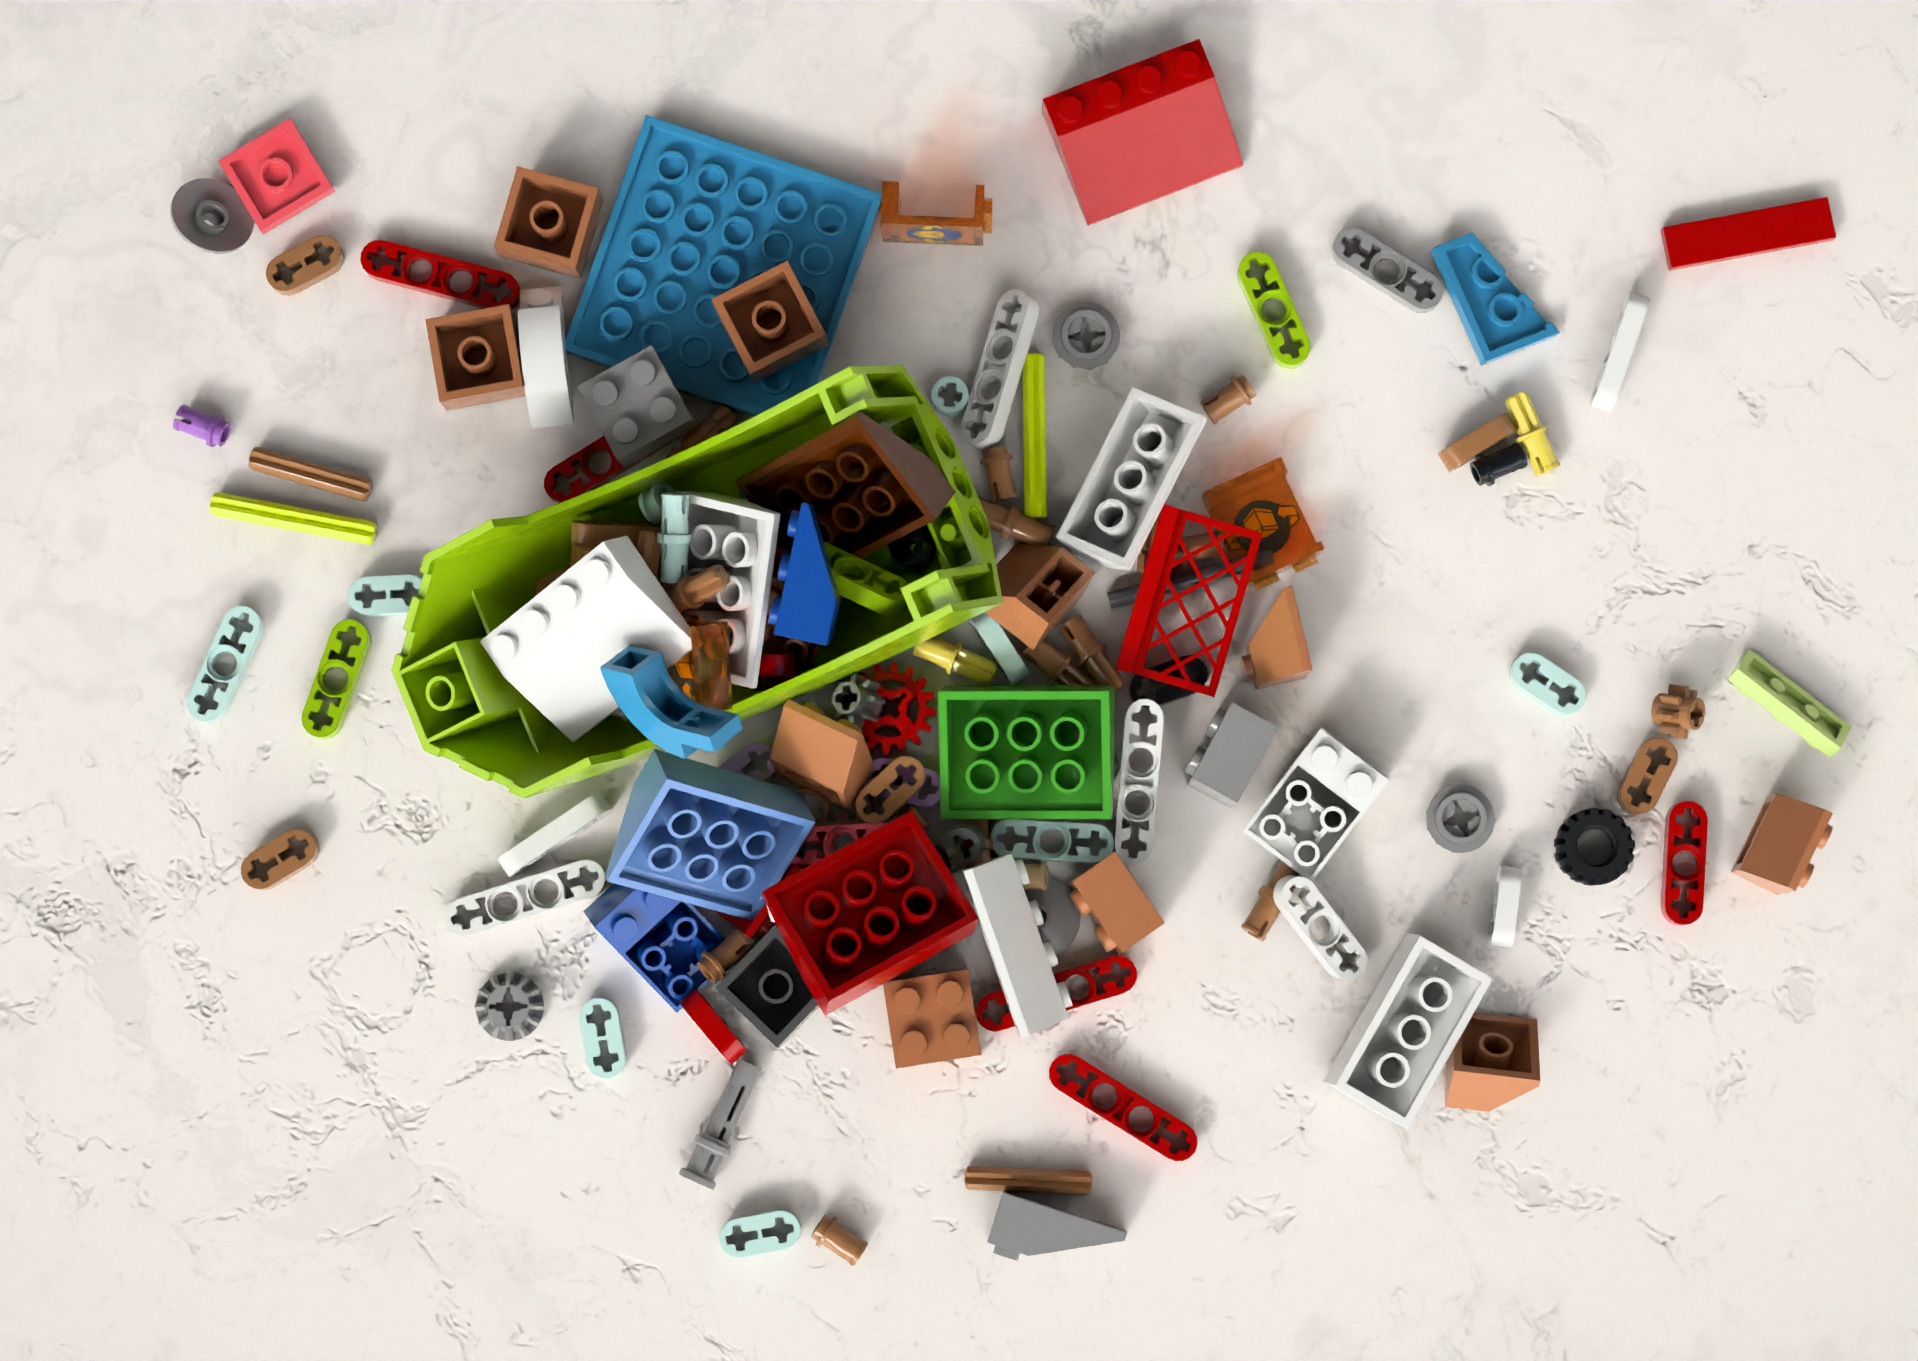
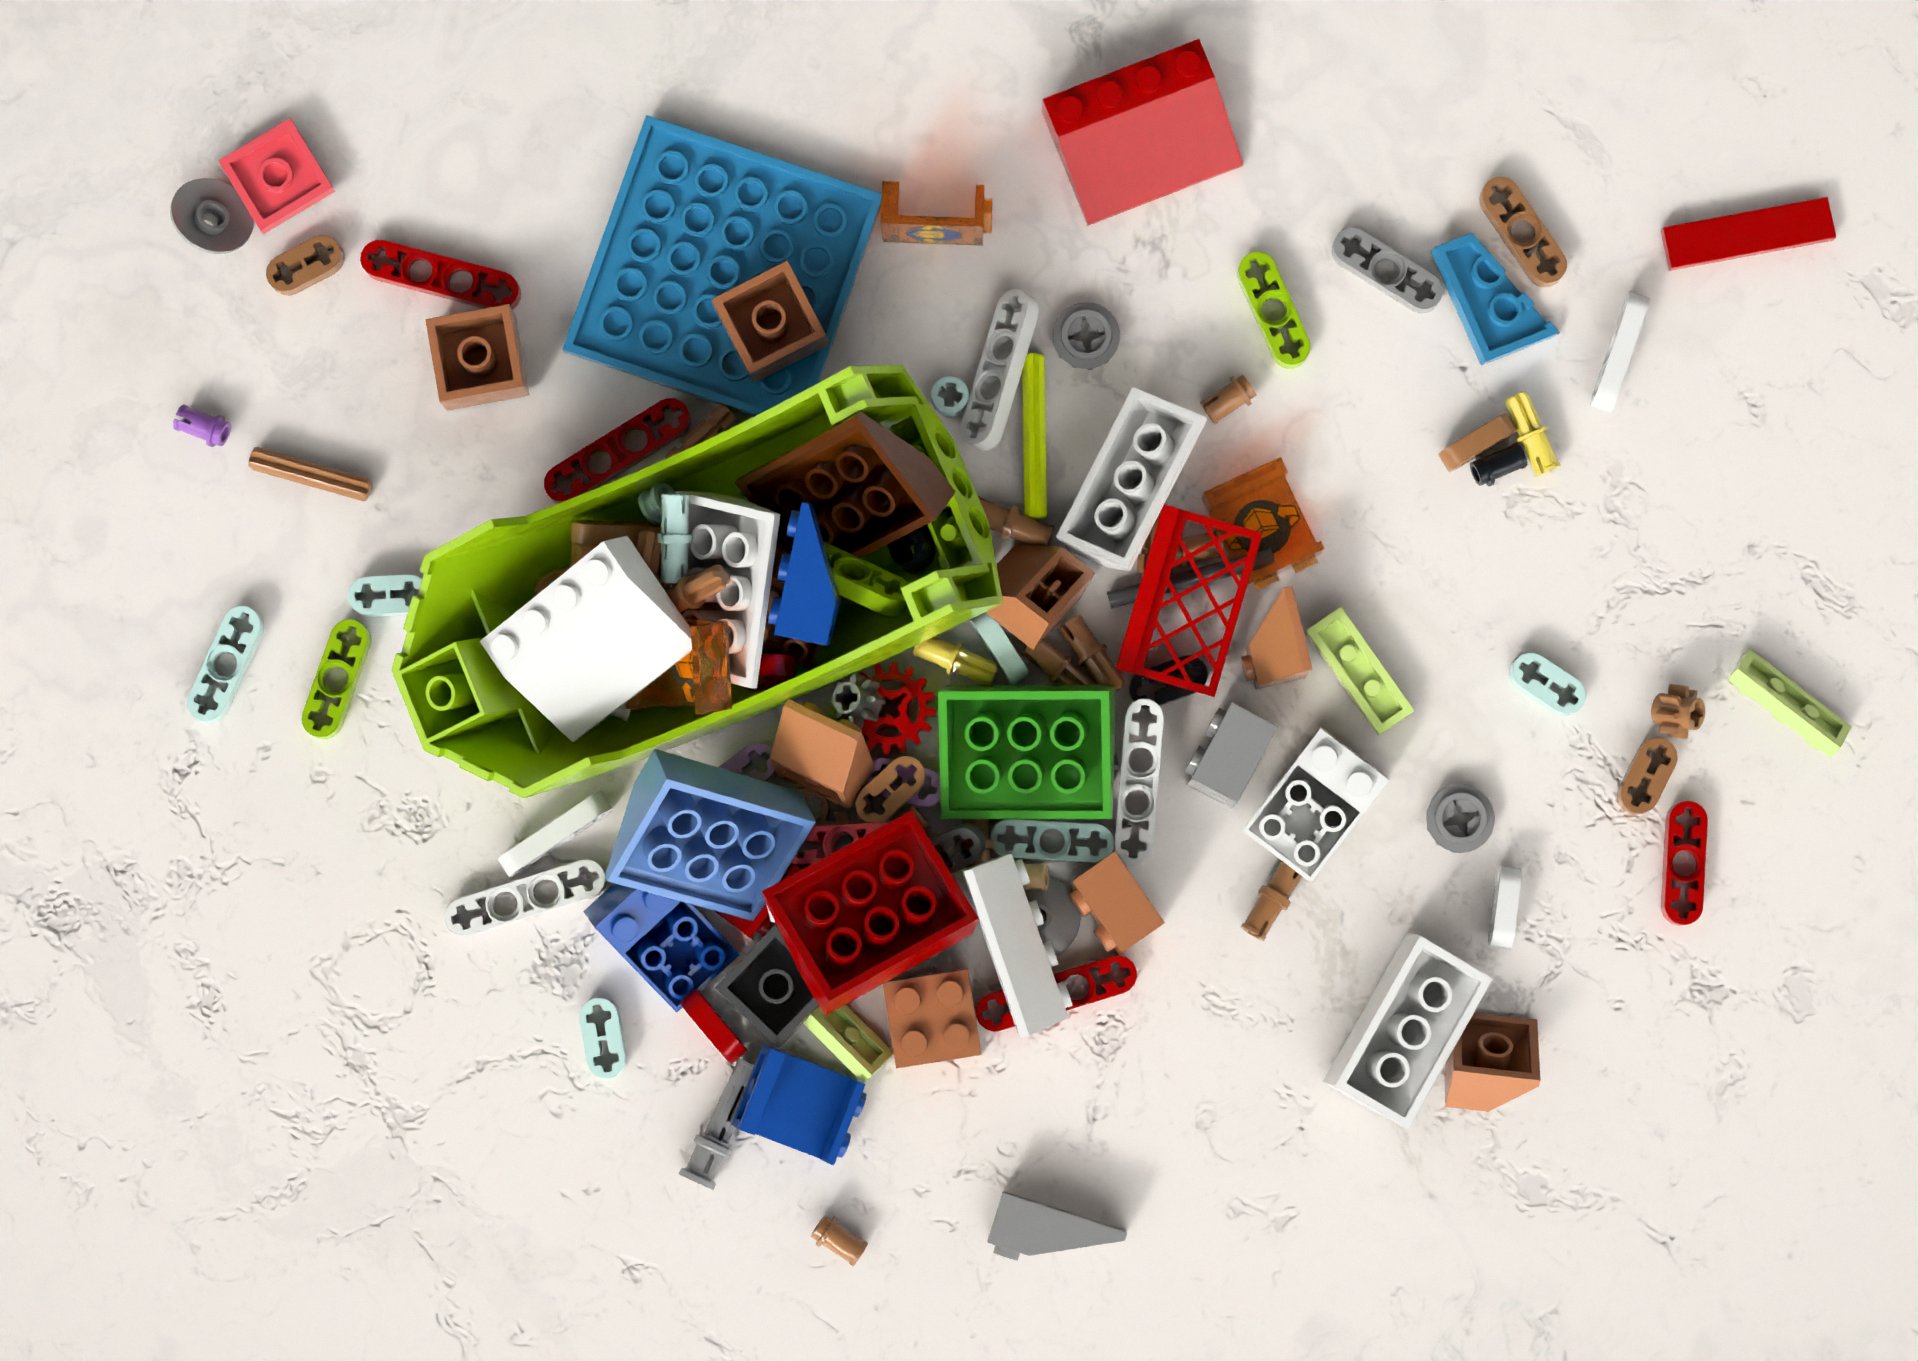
neon yellow axle [210,492,377,545] -> none
medium nougat beam [241,829,319,890] -> none
light grey gear [474,972,544,1041] -> none
nougat brick [494,166,604,279] -> none
white arch [518,286,574,428] -> none
light grey brick [577,345,697,467] -> none
dark azure arch [600,645,743,759] -> none
medium nougat pin [697,929,753,983] -> none
light aqua beam [719,1210,801,1257] -> none
medium nougat axle [965,1166,1092,1194] -> none
medium nougat pin [980,447,1017,502] -> none
red beam [1049,1054,1198,1161] -> none
white beam [1273,875,1368,980] -> none
black tyre [1554,808,1635,886] -> none
nougat slope [1731,793,1833,895] -> none
none -> blue panel [731,1044,867,1165]
none -> yellowish green plate [803,1005,894,1083]
none -> yellowish green plate [1305,607,1414,736]
none -> medium nougat beam [1479,177,1567,287]

